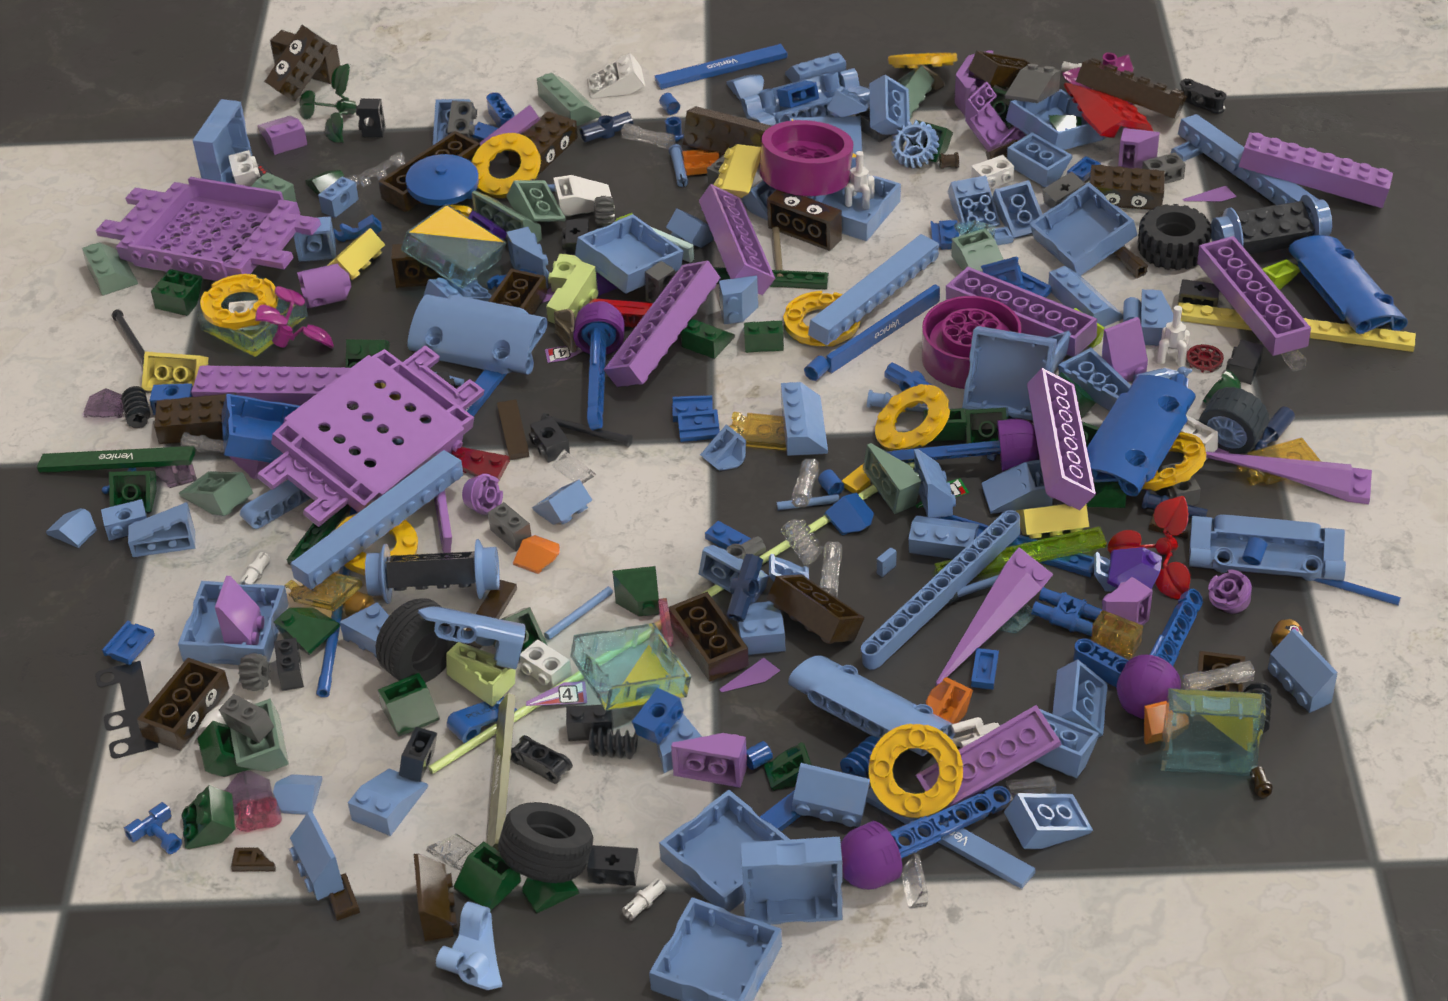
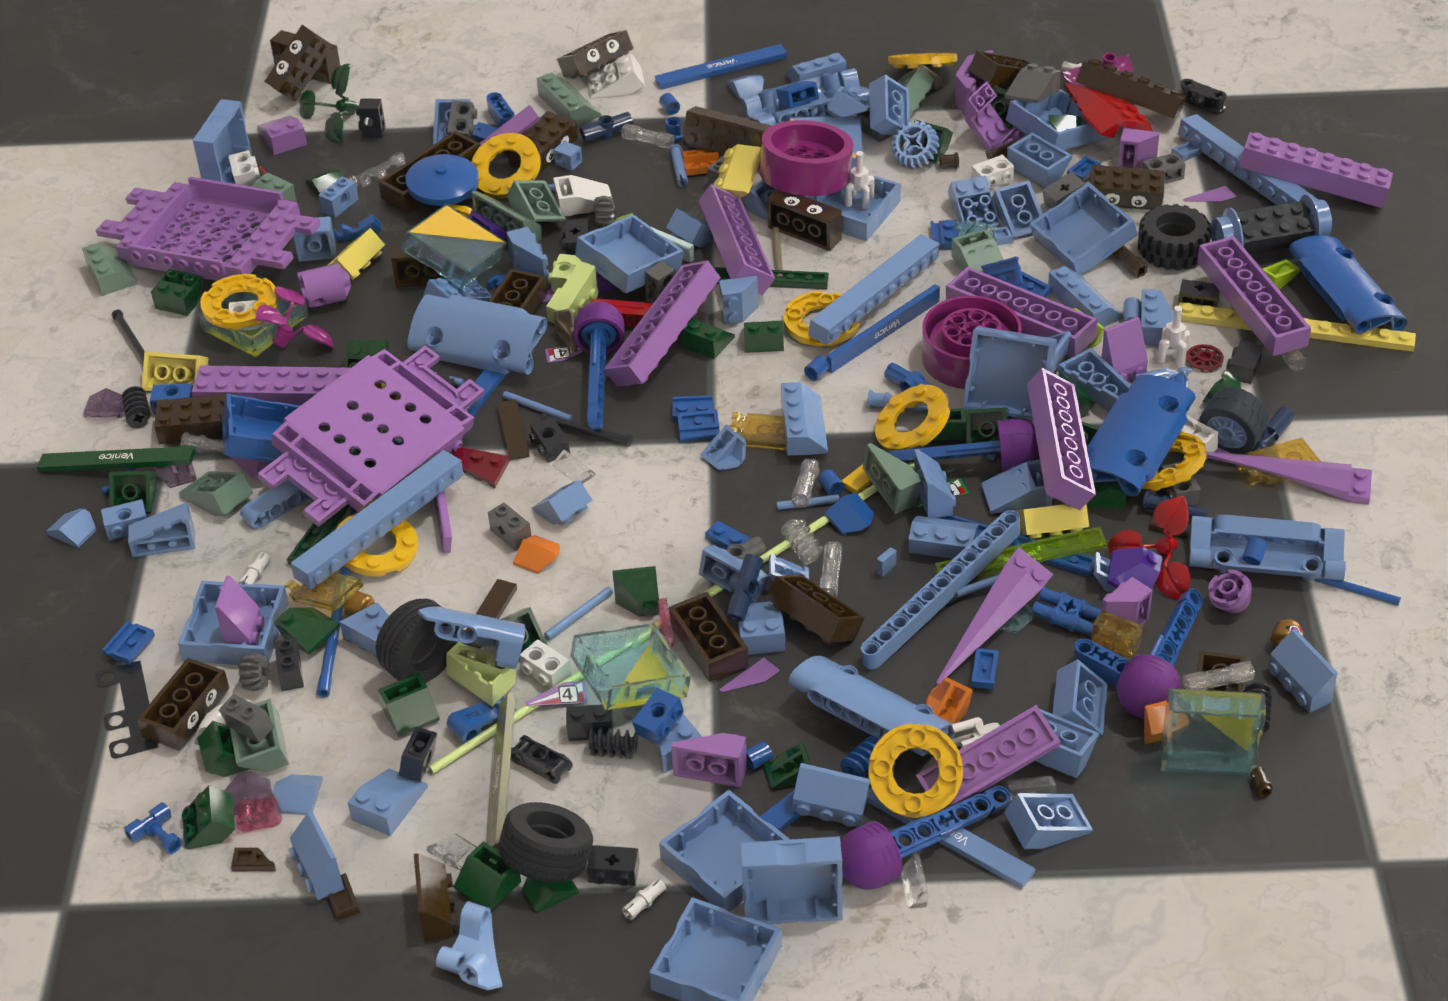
brick [365,539,500,604] -> none
medium lavender cone [462,474,503,515] -> none
none -> medium blue bar [503,391,573,422]
none -> medium blue brick [553,141,582,171]
none -> dark brown brick [557,30,634,79]

